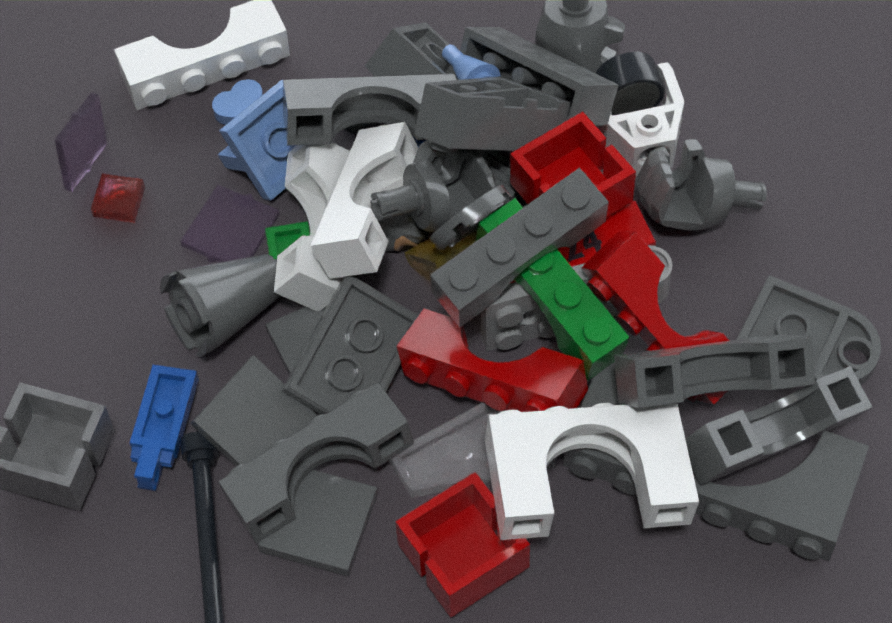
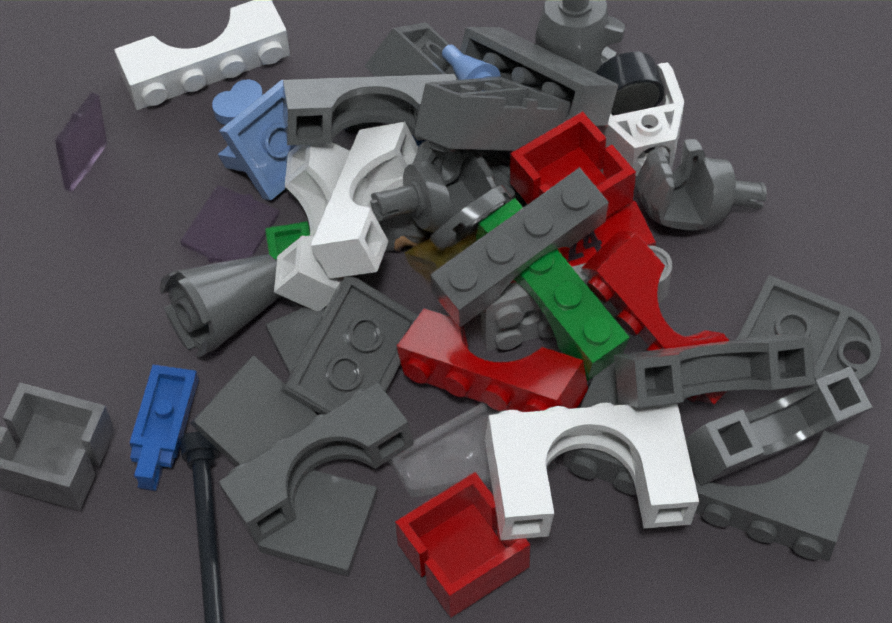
clear red tile [91,173,145,222] -> none

